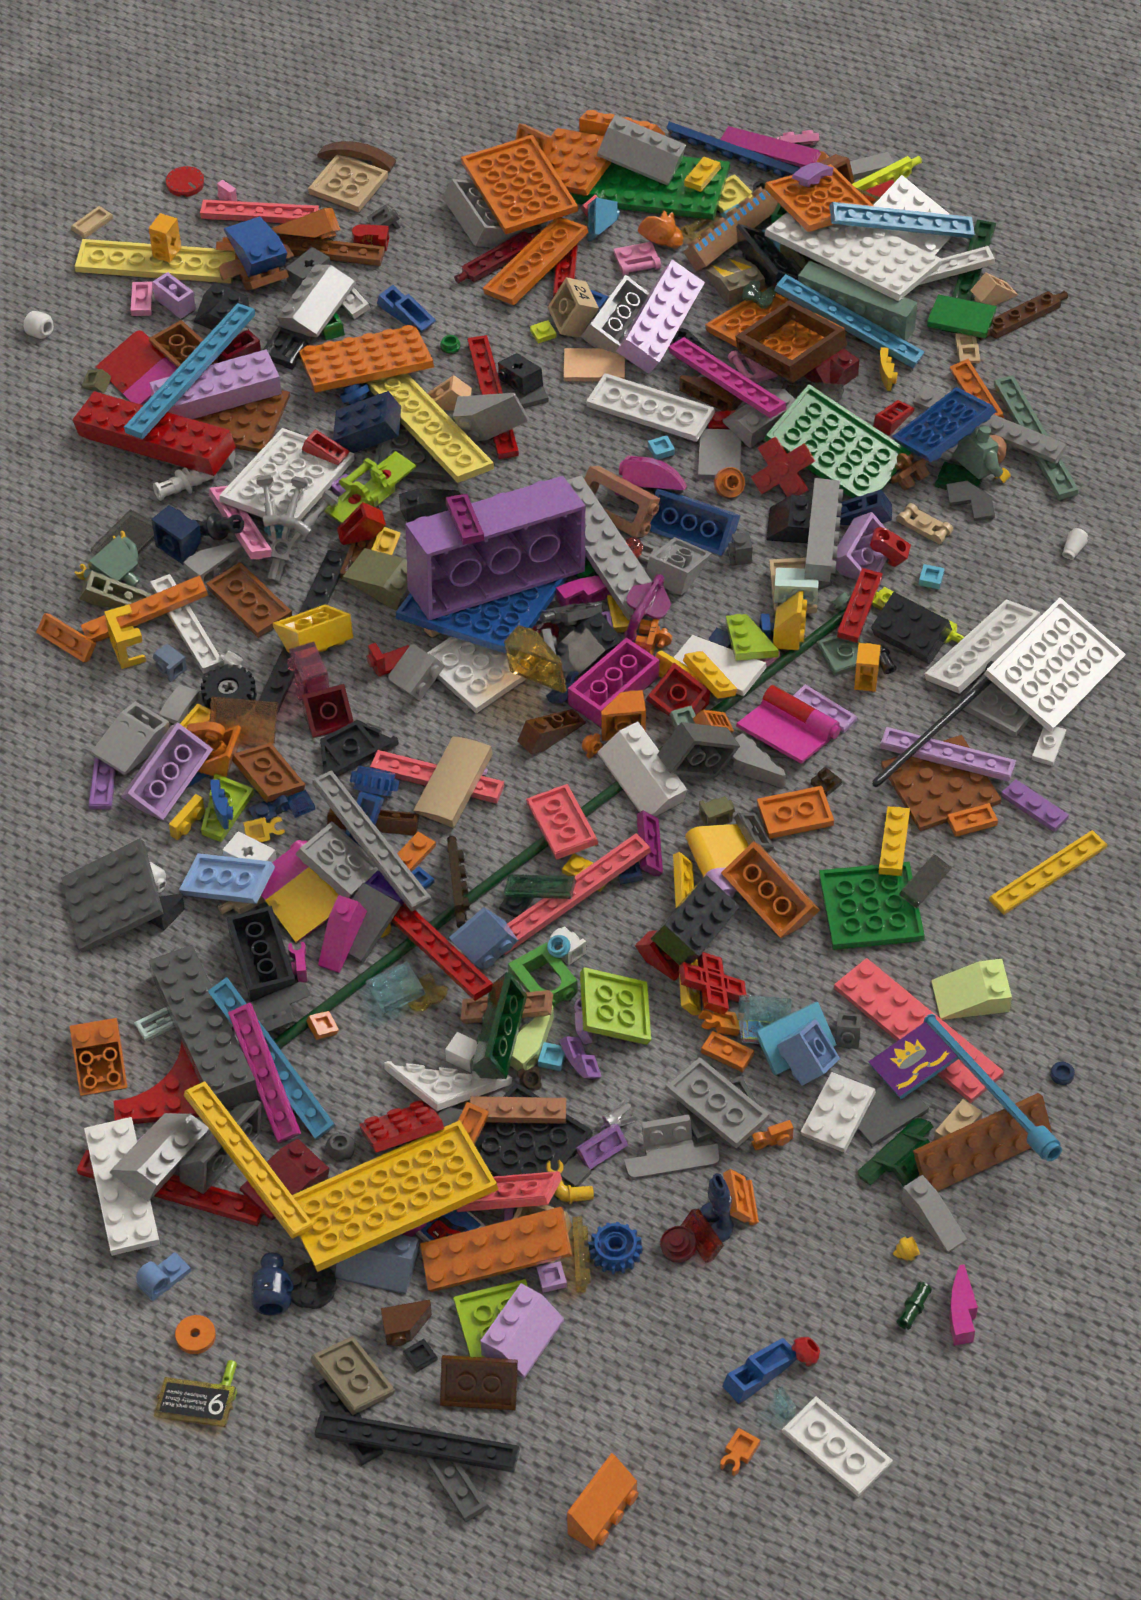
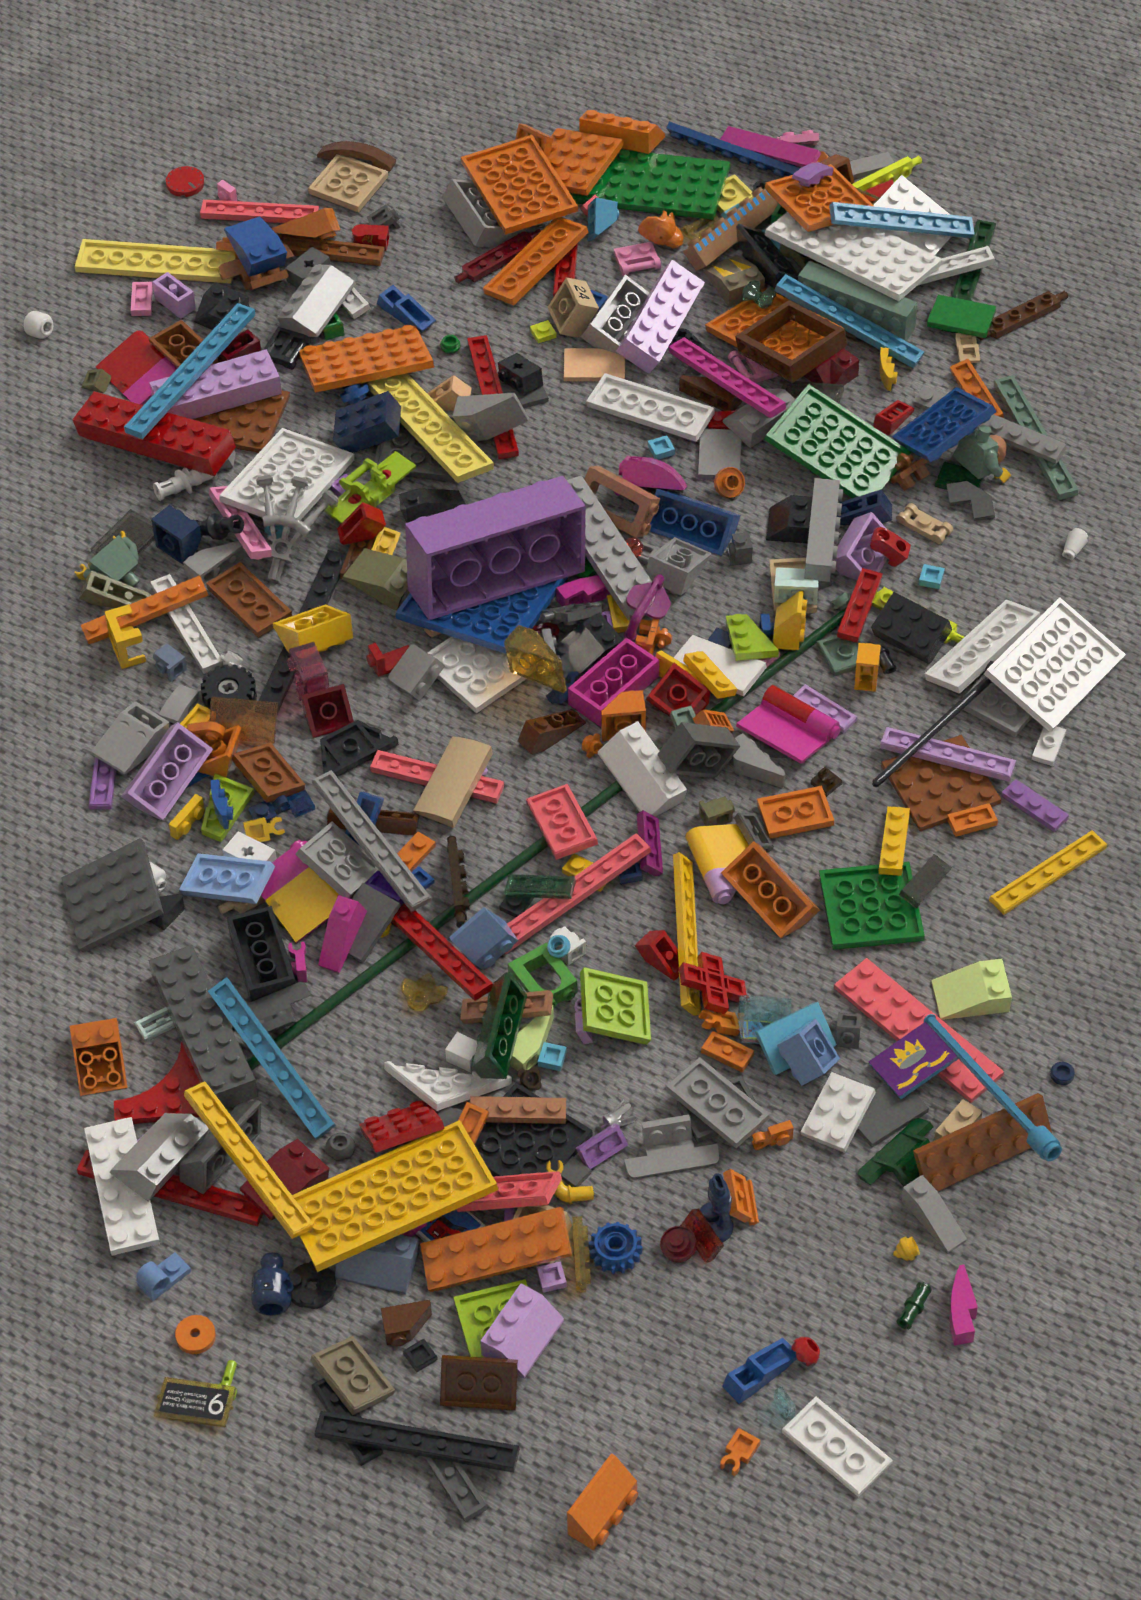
orange plate [36,613,97,662] -> none
tan tile [71,206,113,239] -> none
light orange brick [149,213,181,263] -> none
dark pink tile [228,1003,301,1144] -> none
red slope [302,429,350,465] -> none
orange plate [306,1011,339,1040] -> none
blue gear [350,766,399,796] -> none
clear light blue plate [366,961,425,1015] -> none
magenta plate [446,494,484,545] -> none
medium lavender slope [559,1037,602,1079] -> none
light grey slope [597,115,686,186] -> none
black brick [651,875,740,966] -> none
yellow plate [684,157,721,192] -> none
red plate [751,437,815,497] -> none
light nougat slope [970,272,1018,306] -> none

